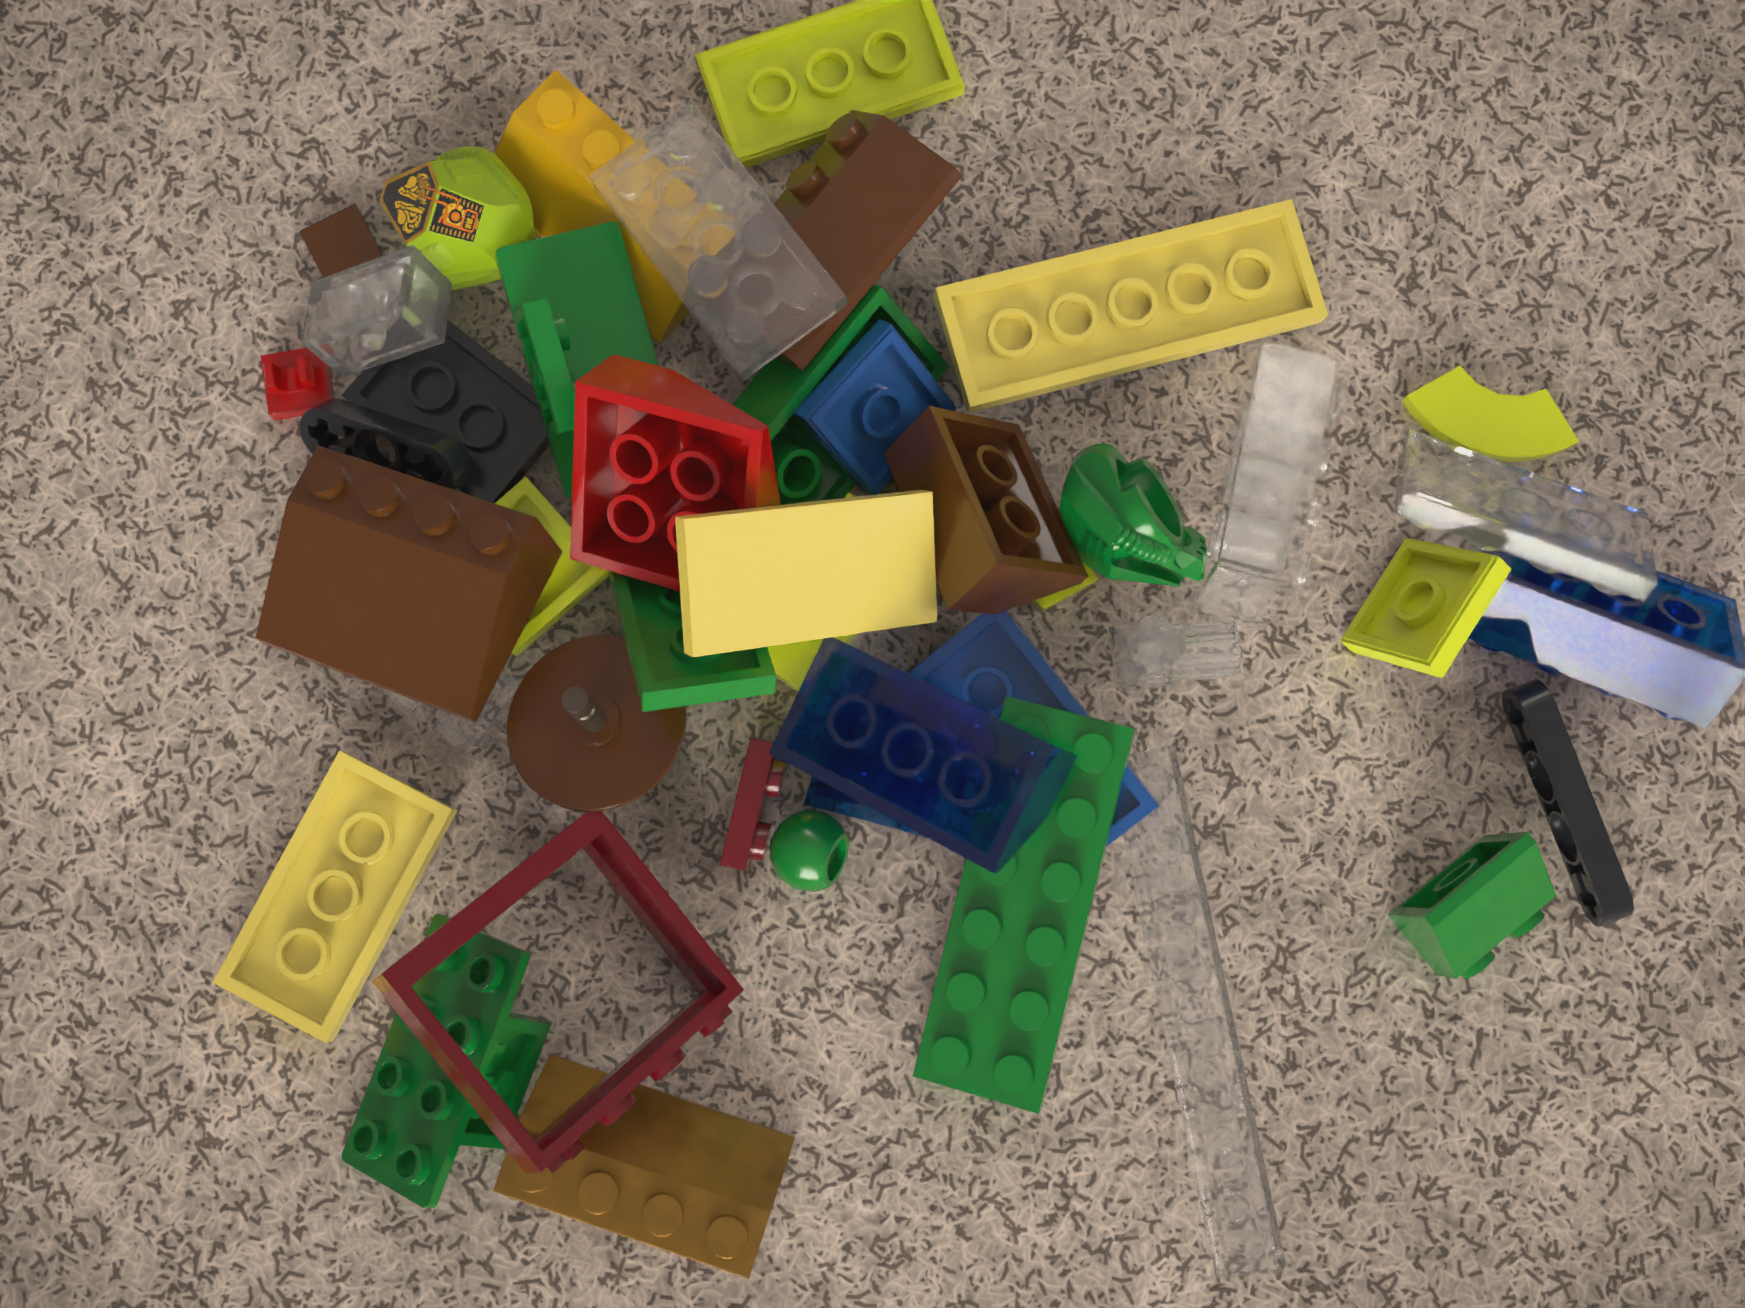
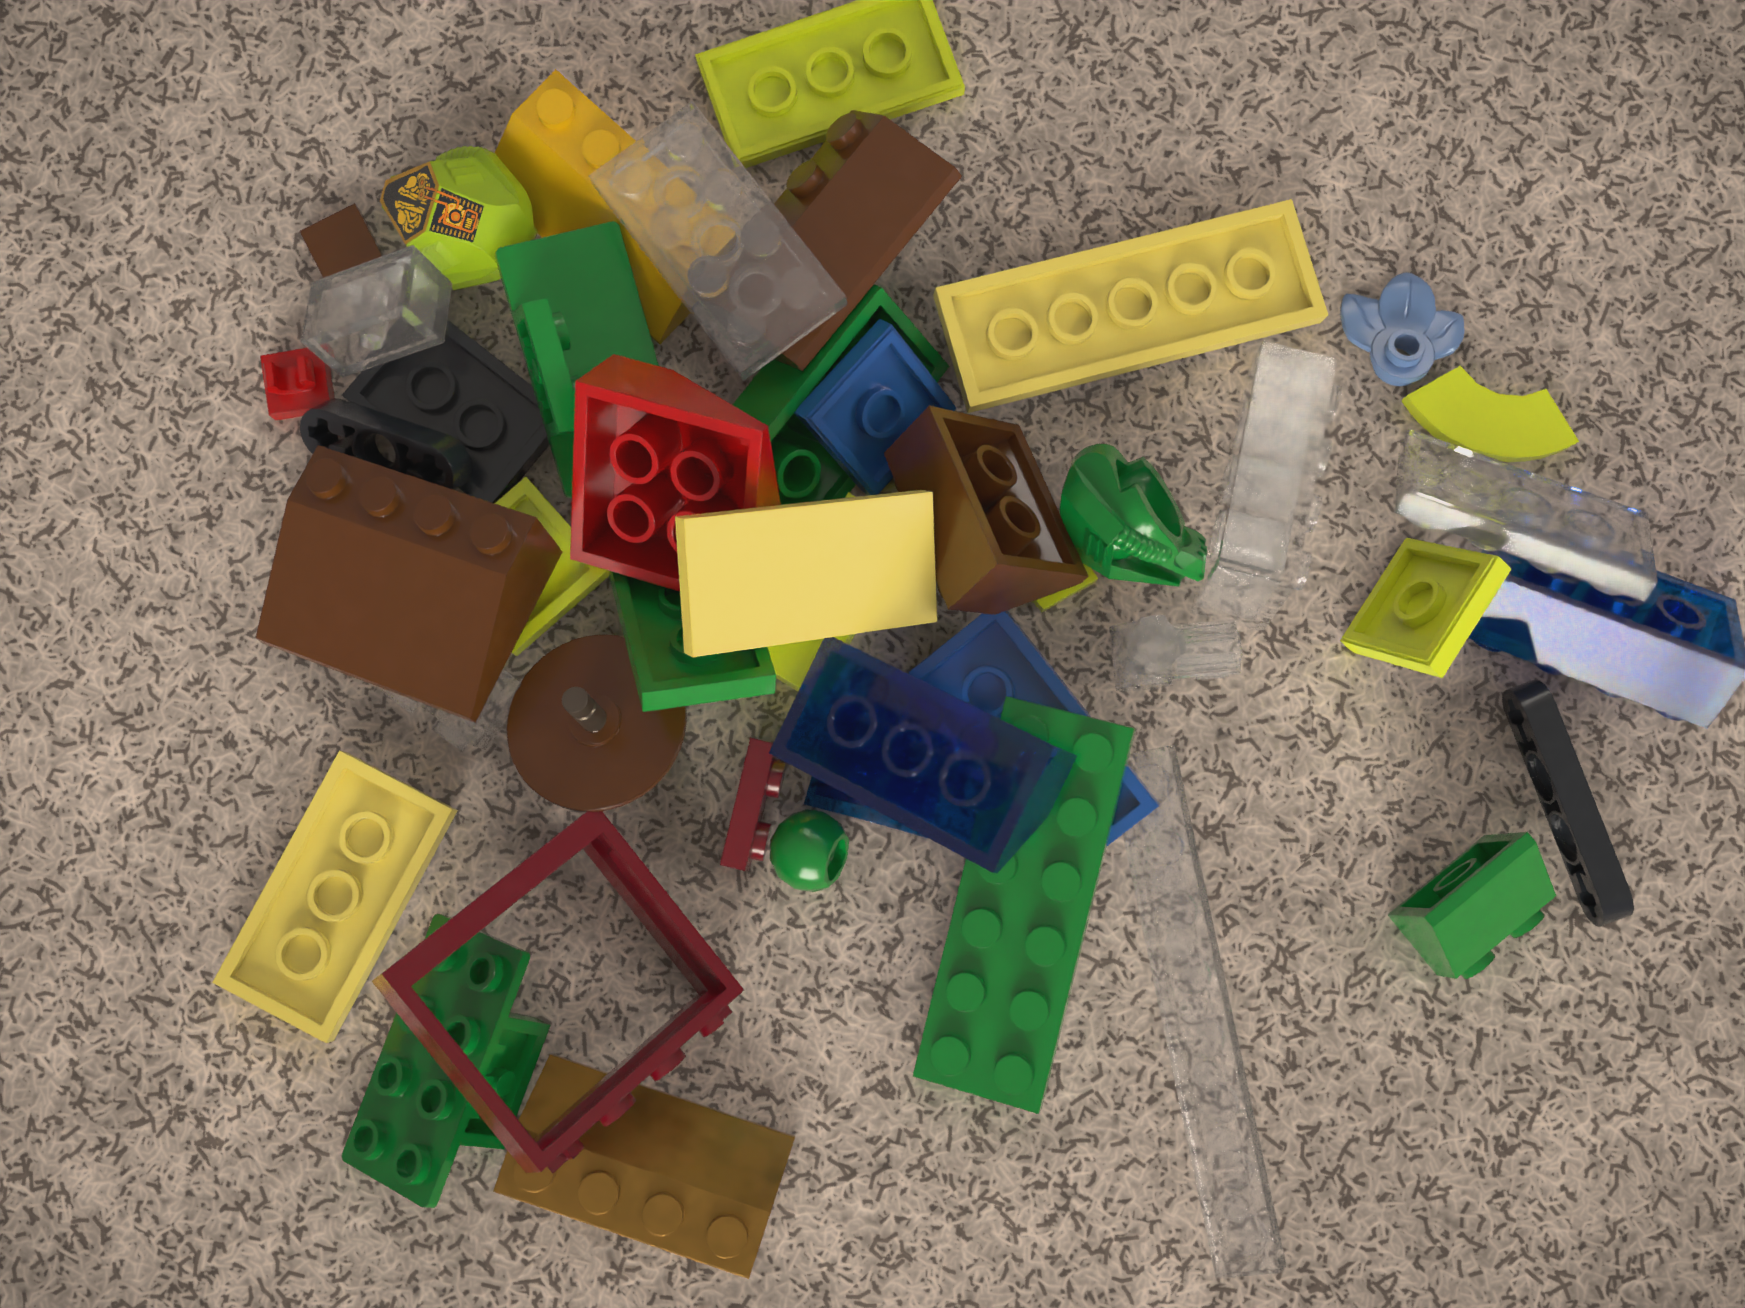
none -> medium blue plate [1340,272,1465,386]

